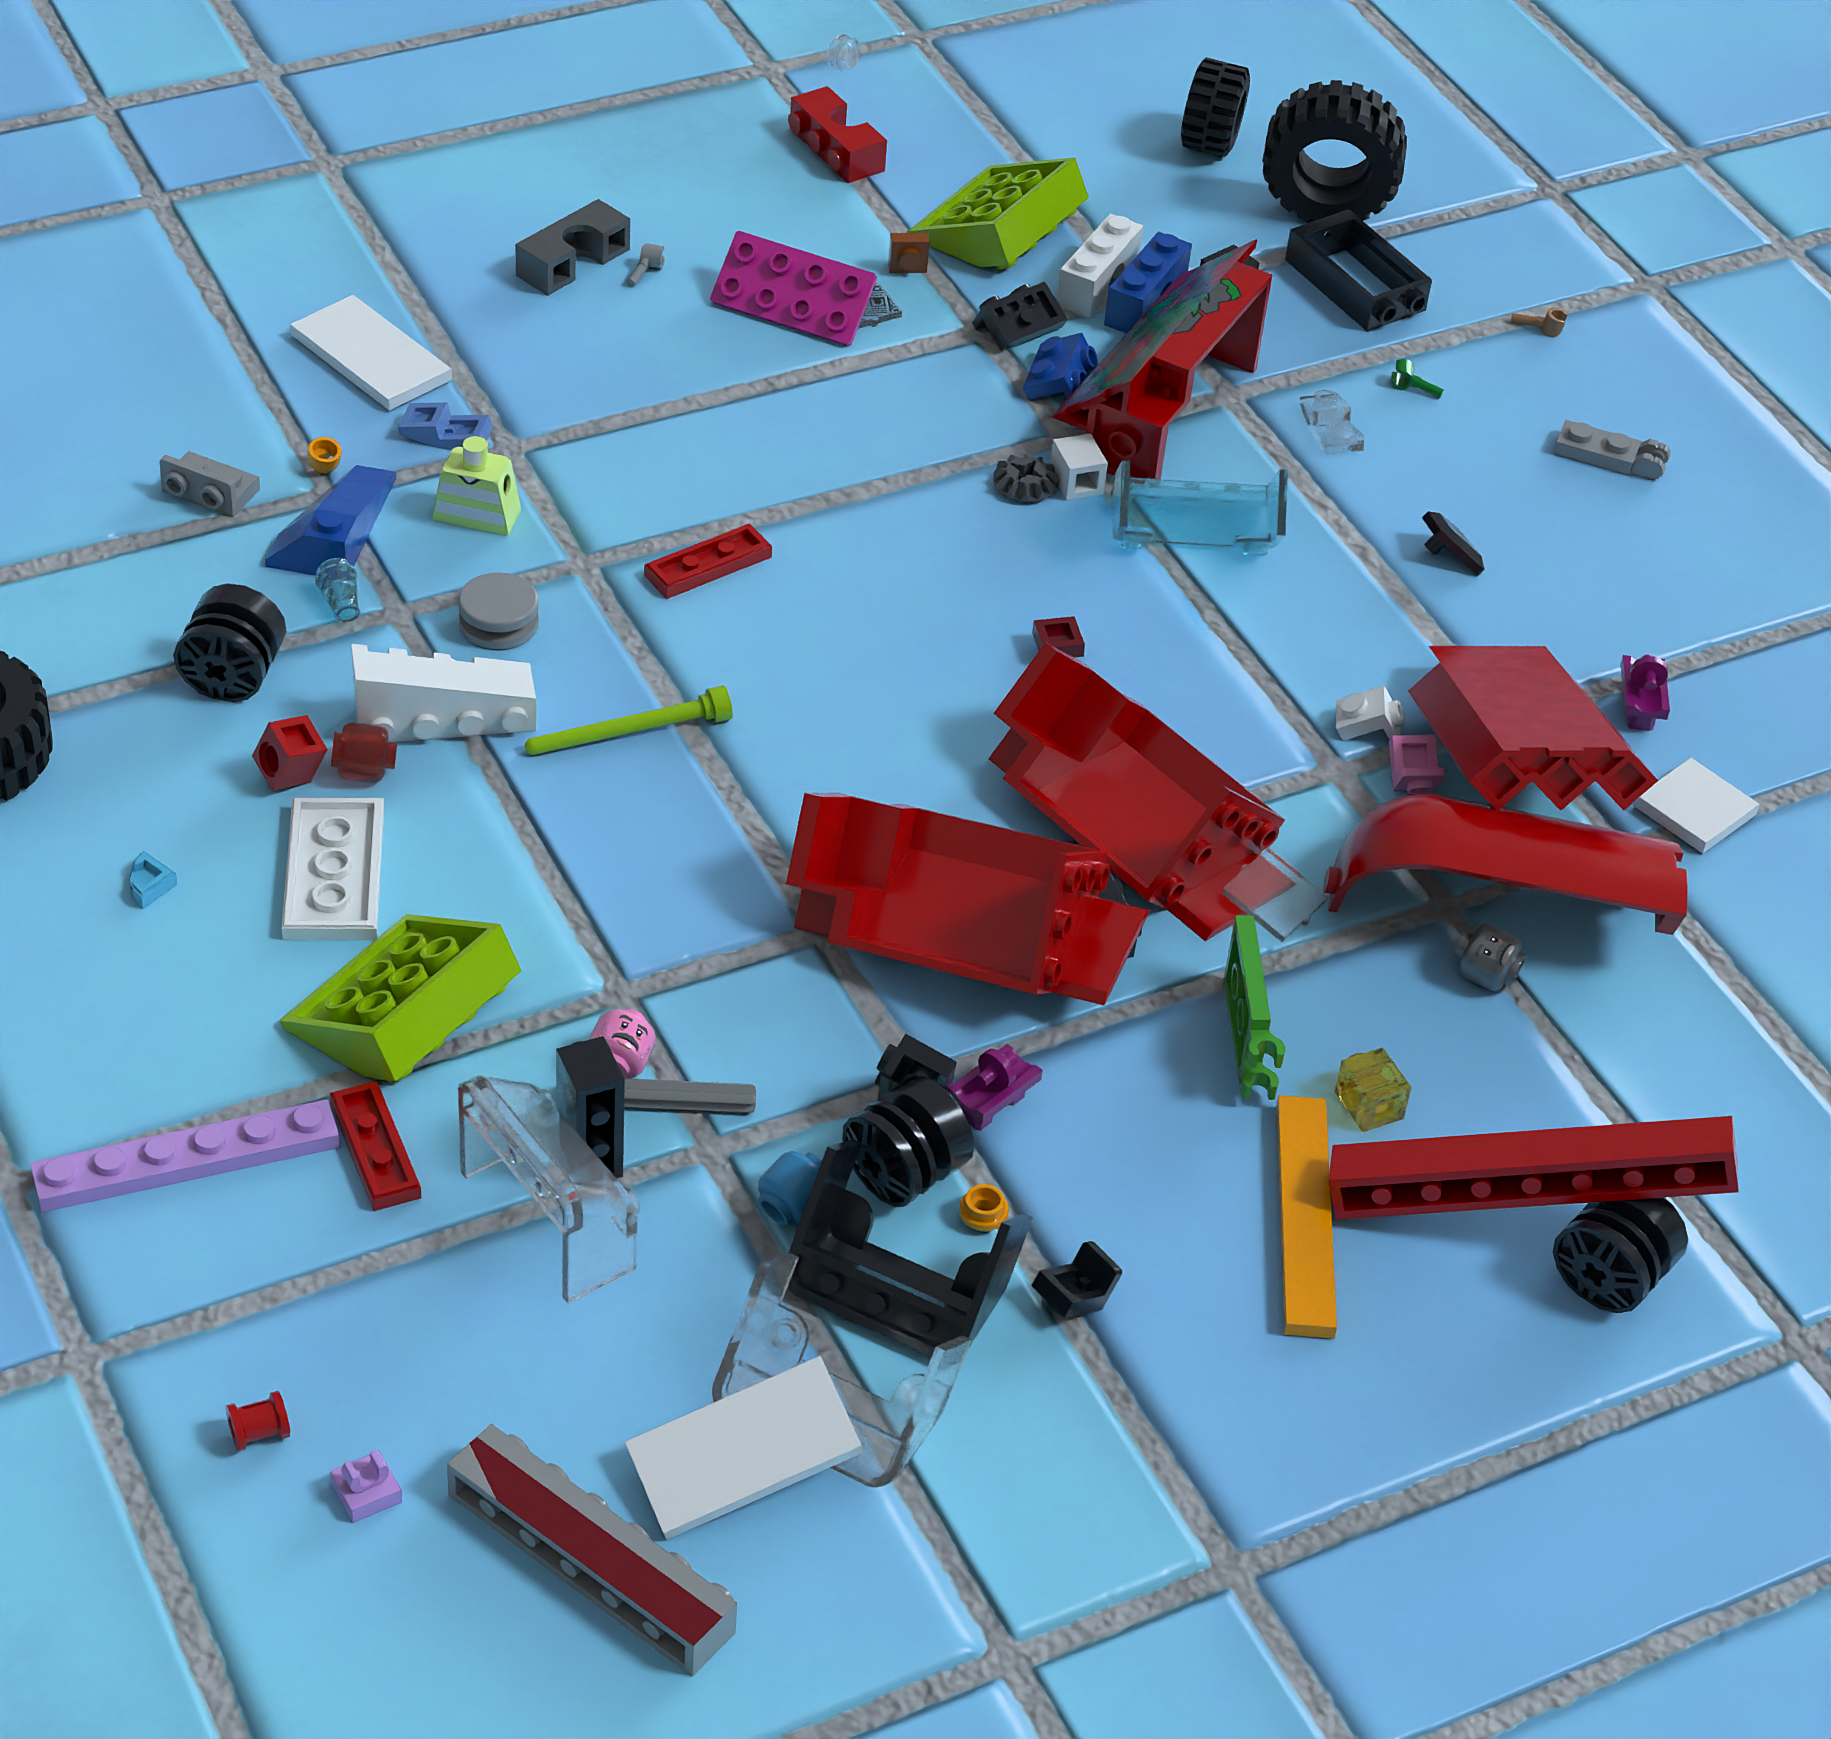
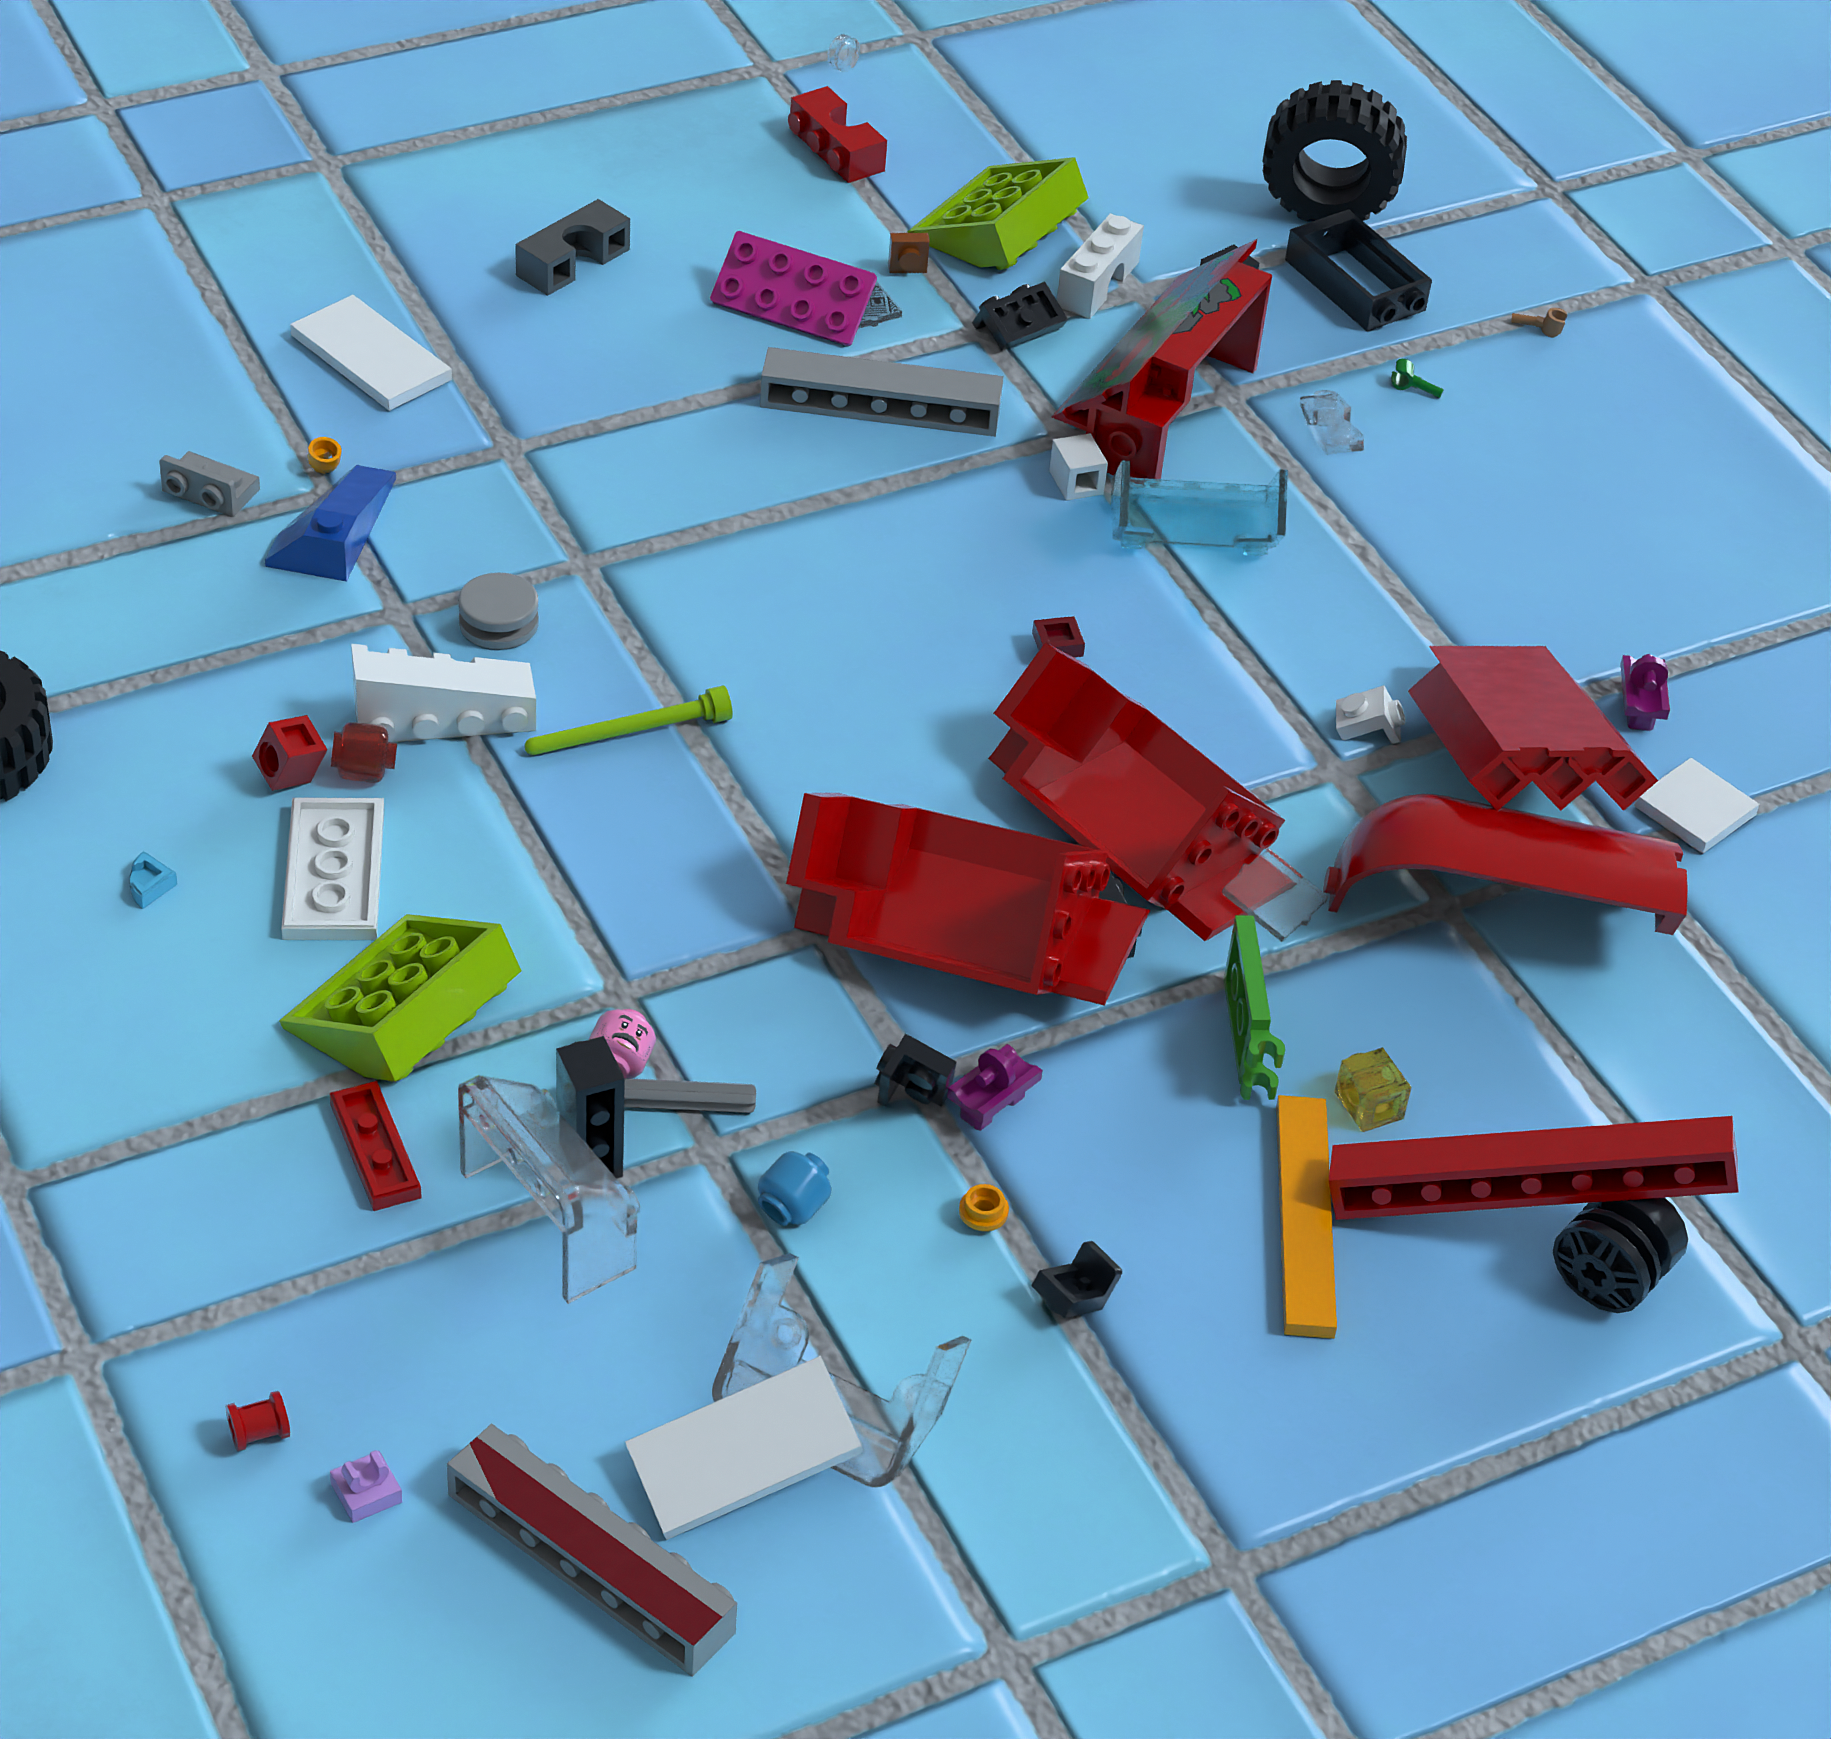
lavender plate [30,1099,340,1213] -> none
black wheel [173,583,287,702] -> none
clear light blue cone [315,558,360,623] -> none
medium blue slope [398,402,493,450] -> none
yellowish green torso [433,436,521,536] -> none
light grey hand [627,244,665,287] -> none
red tile [644,523,772,599] -> none
black windscreen [783,1139,1033,1361] -> none
black wheel [842,1076,974,1207] -> none
dark grey gear [993,454,1058,502] -> none
blue bracket [1023,332,1098,400] -> none
blue arch [1104,231,1192,333] -> none
black tyre [1181,57,1250,157] -> none
bright pink bracket [1389,735,1445,795] -> none
black piece [1422,511,1485,576] -> none
flat silver head [1454,923,1526,992] -> none
light grey hinge [1554,420,1671,480] -> none
none -> light grey brick [760,347,1004,437]

